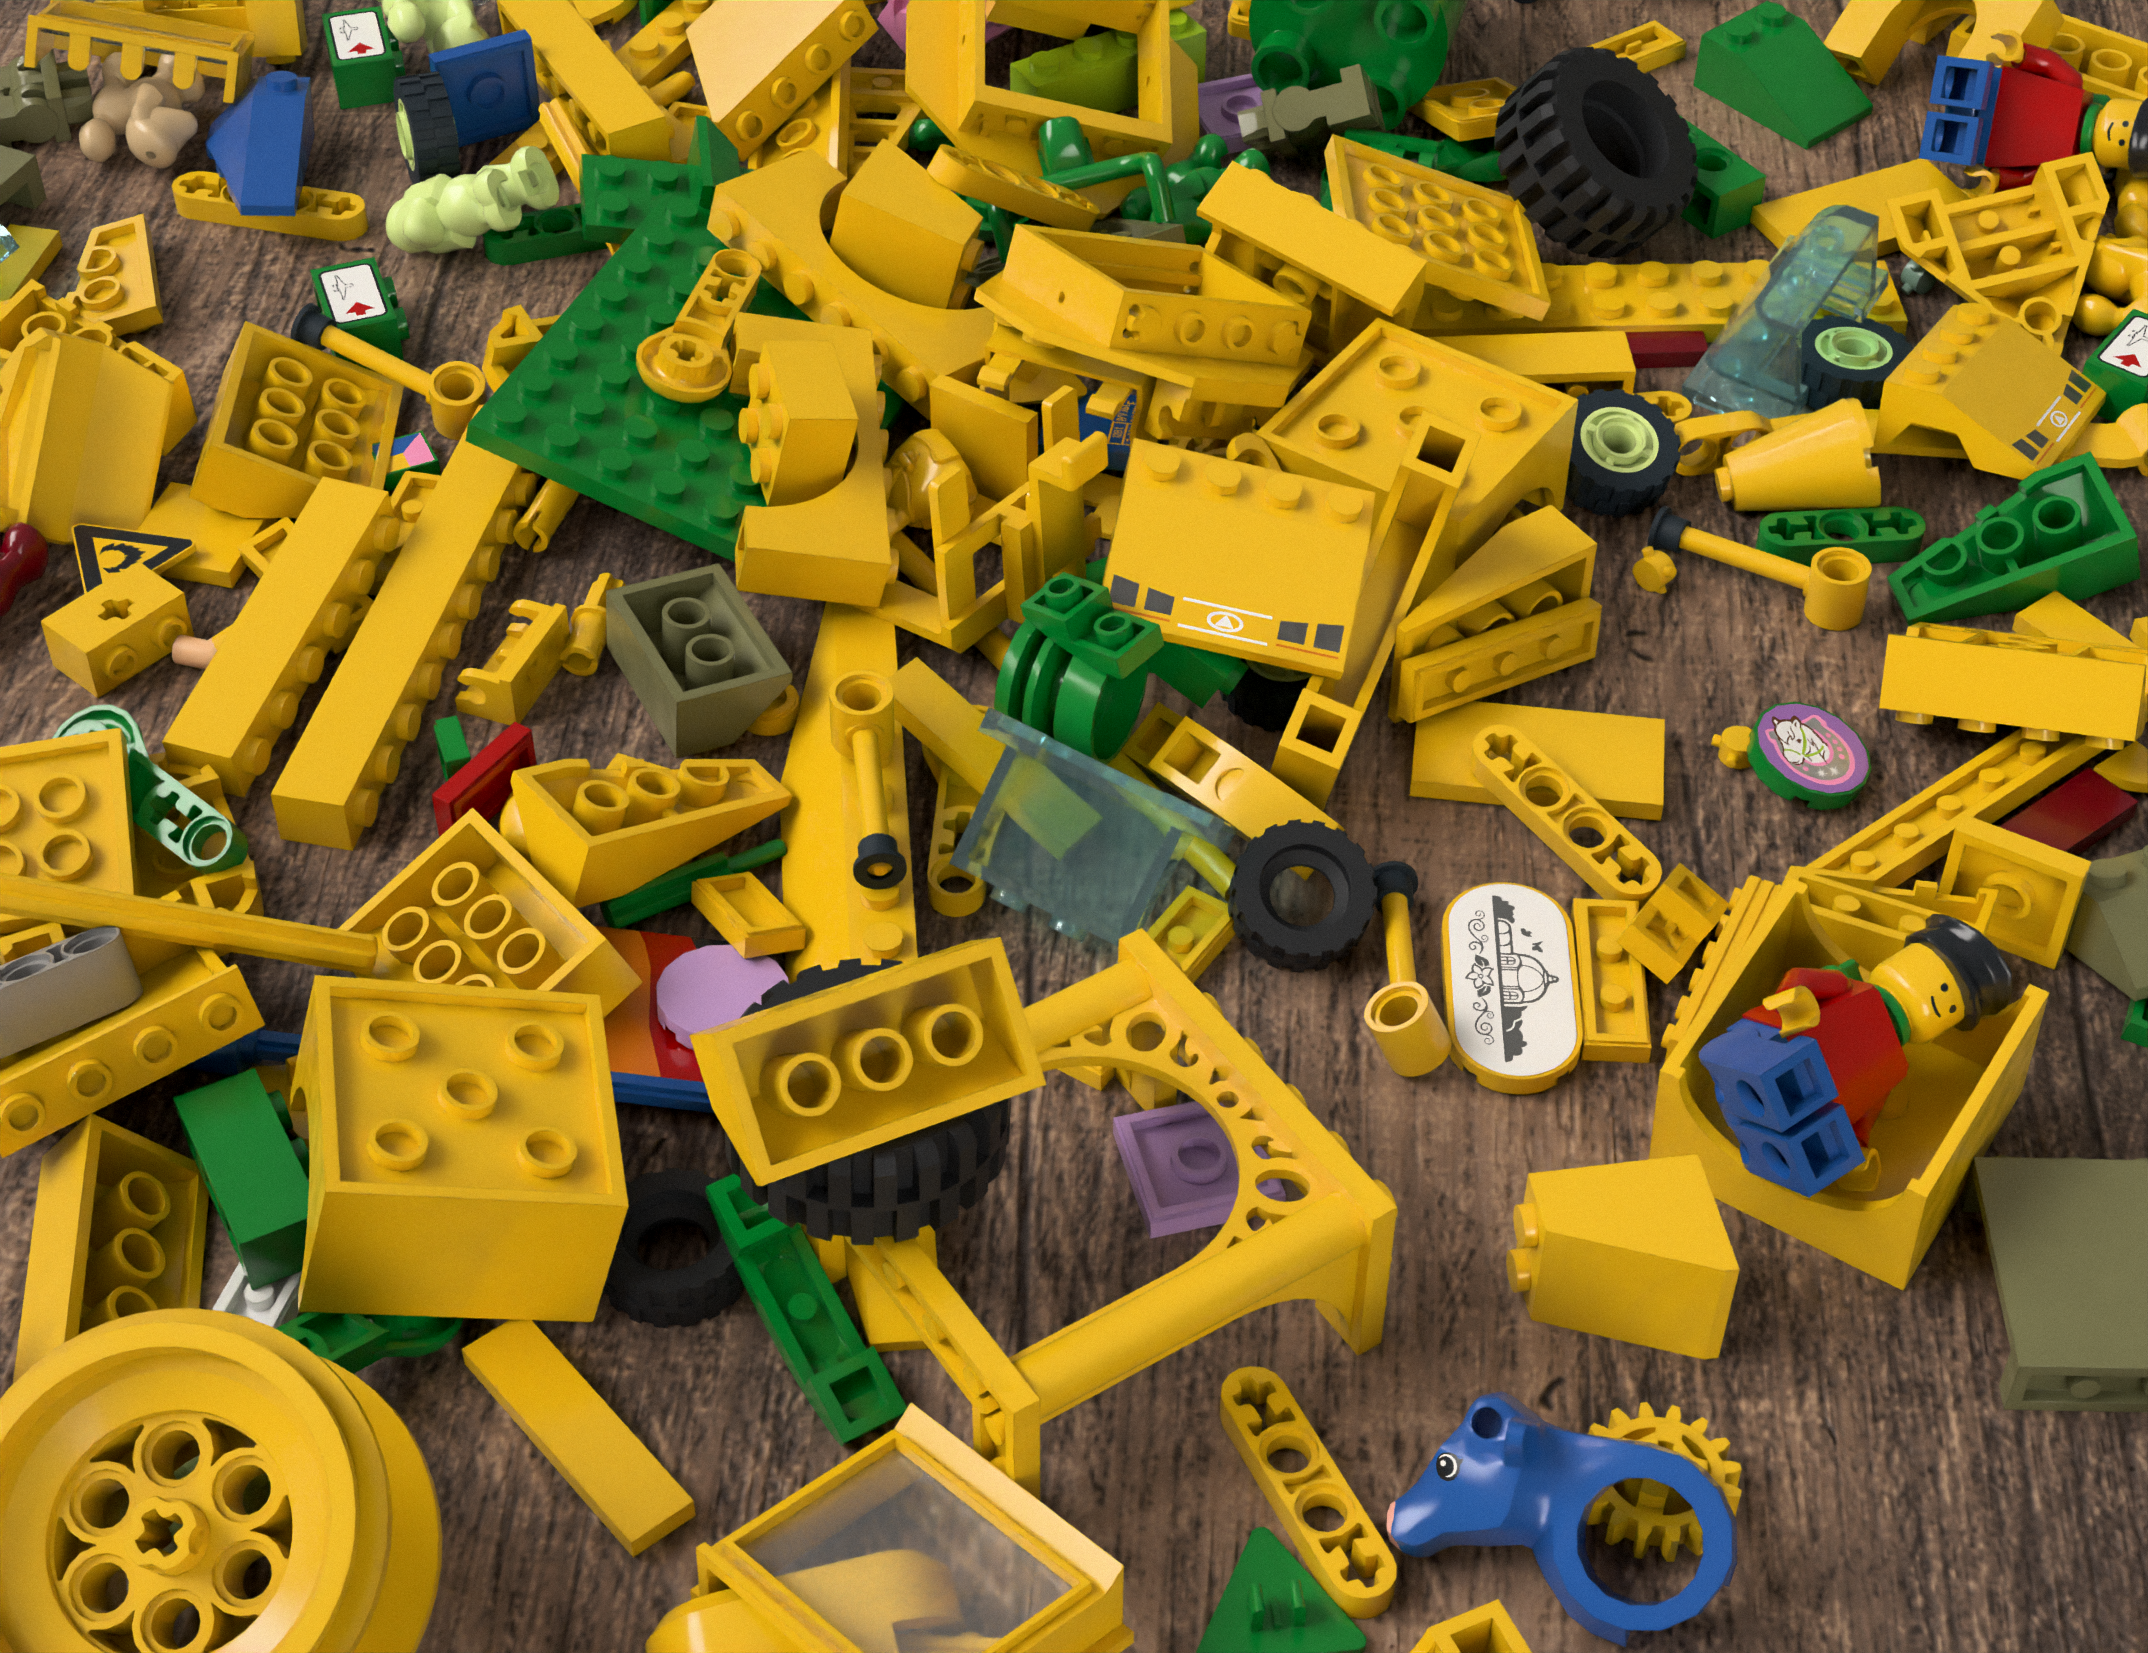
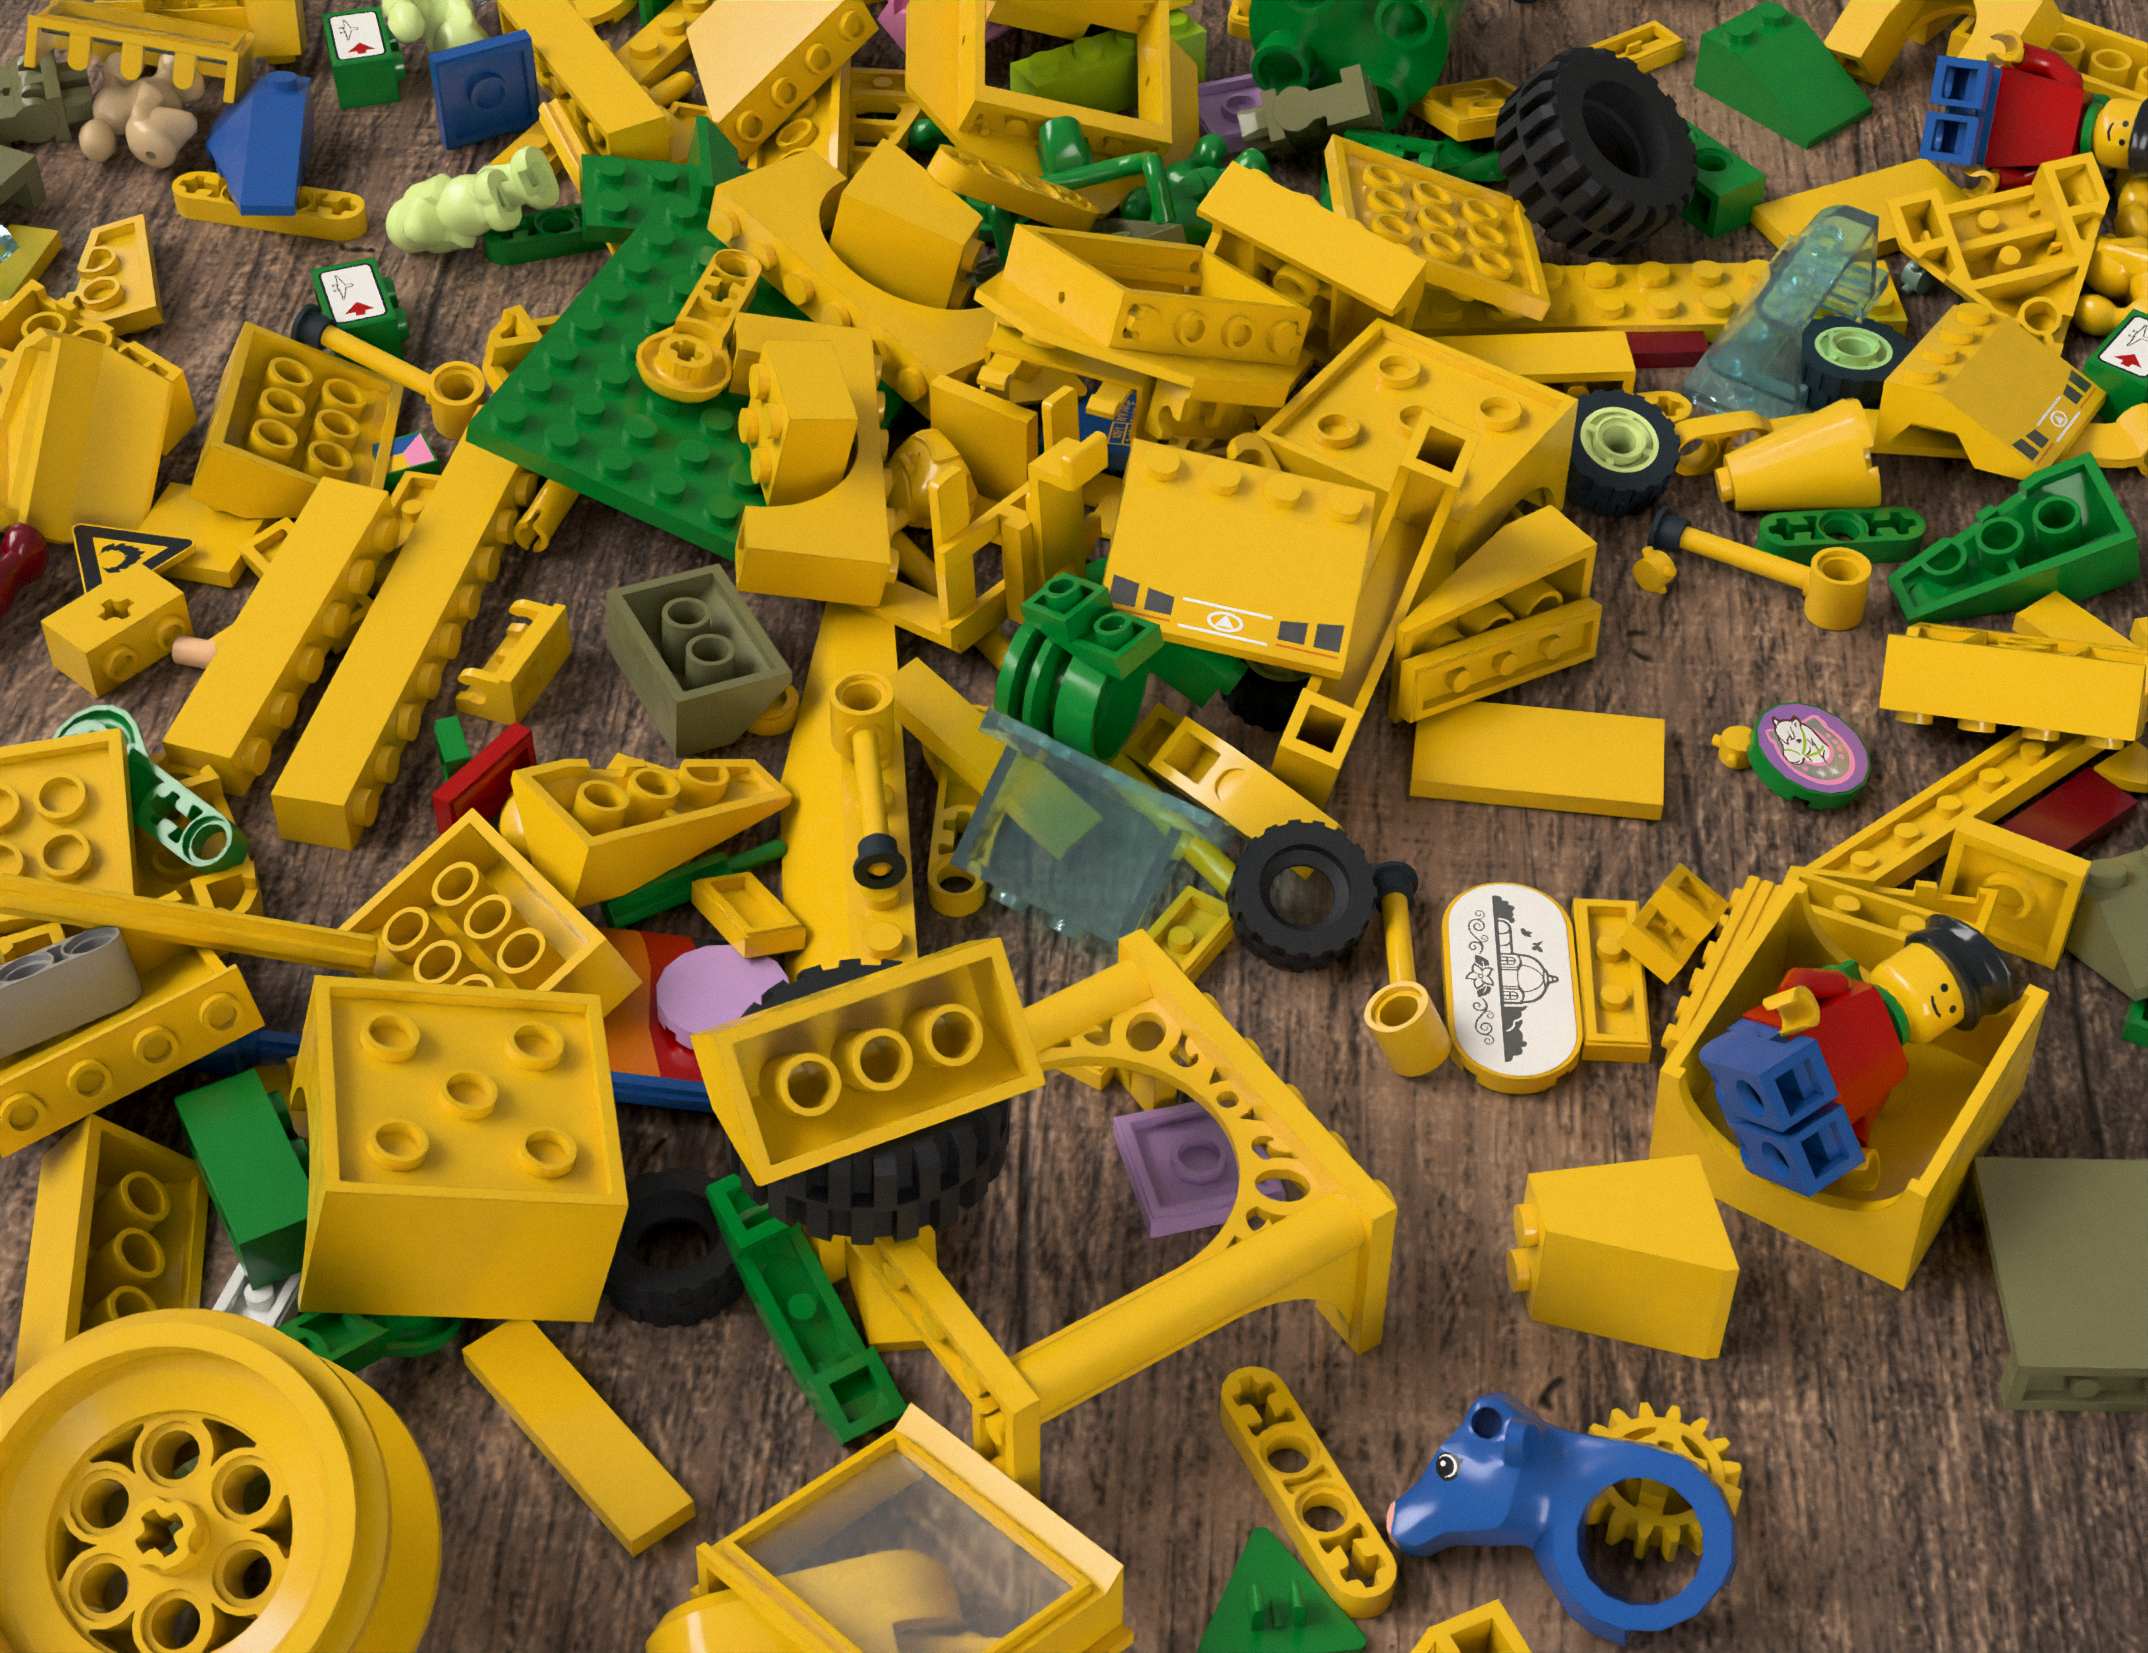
black wheel [393,71,461,185] -> none
yellow axle [560,572,626,676] -> none
yellow beam [1470,724,1662,911] -> none

